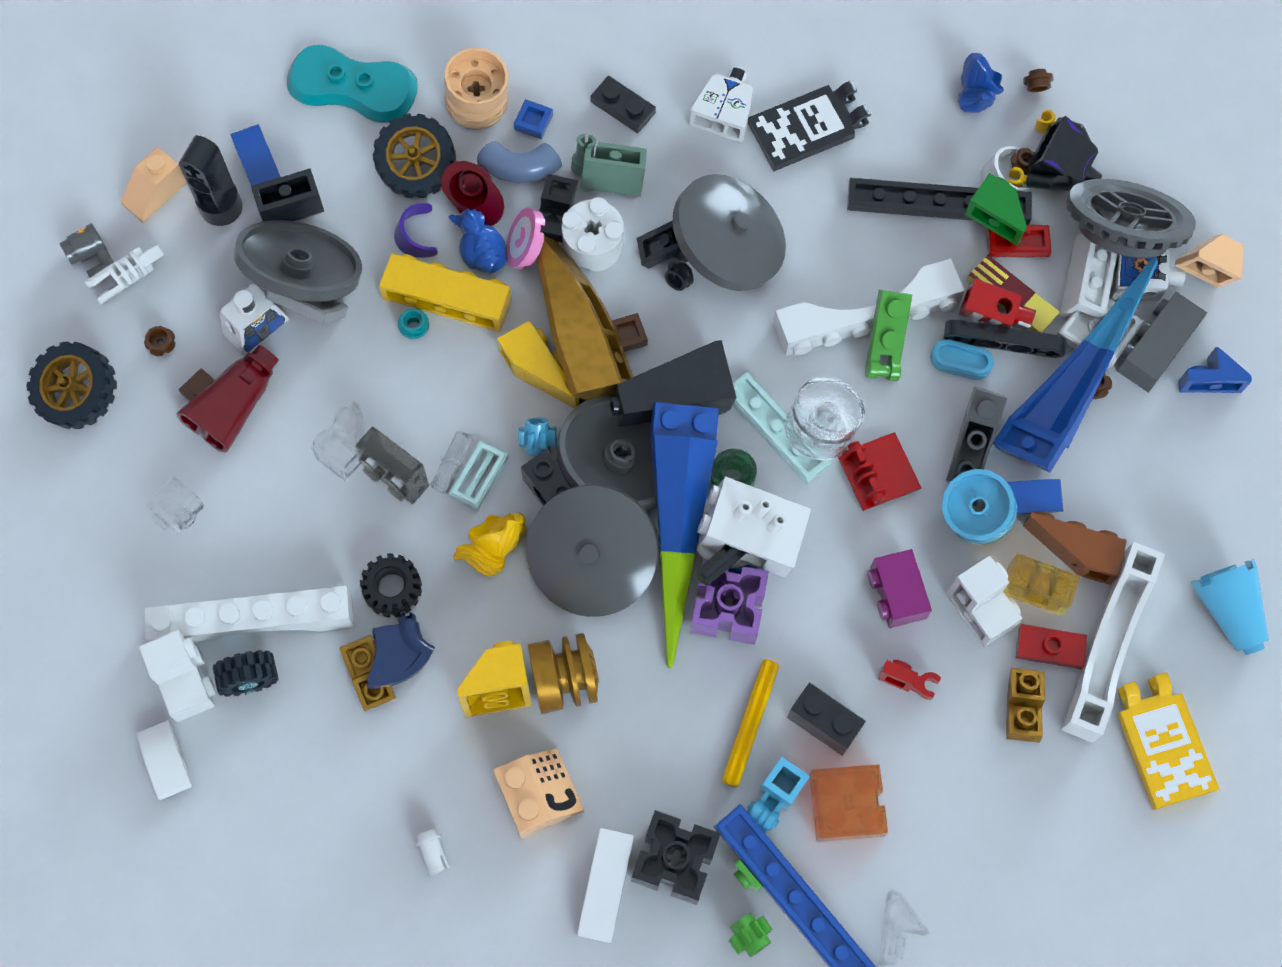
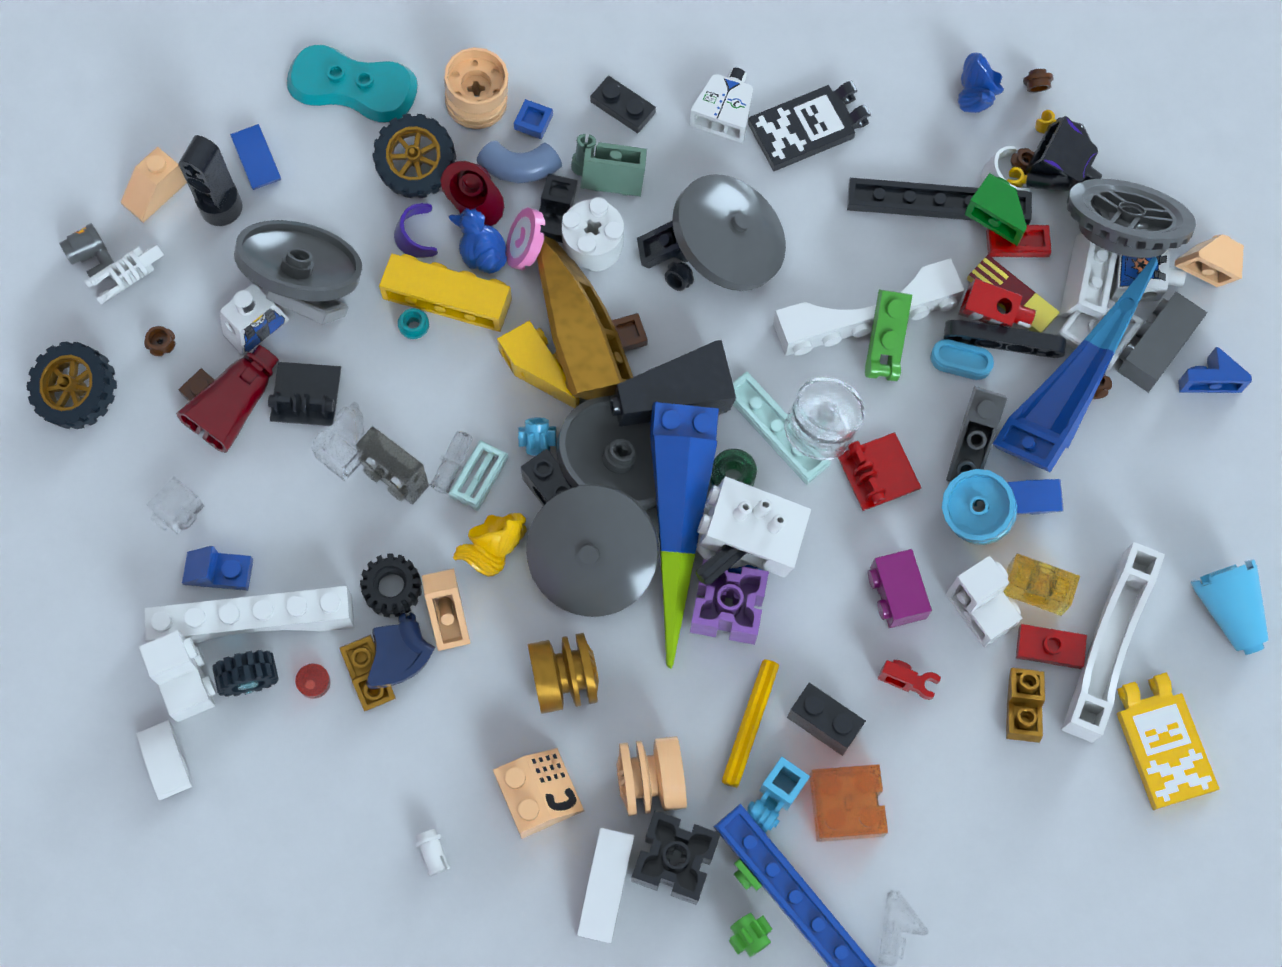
black brick [251,168,325,221] -> none
yellow slope [457,641,532,718] -> none
dark orange slope [1023,512,1127,585] -> none
none -> blue slope [182,546,253,591]
none -> black hinge [268,362,341,426]
none -> clear red tile [295,663,331,699]
none -> light nougat slope [422,568,471,651]
none -> light nougat wheel [616,736,687,816]

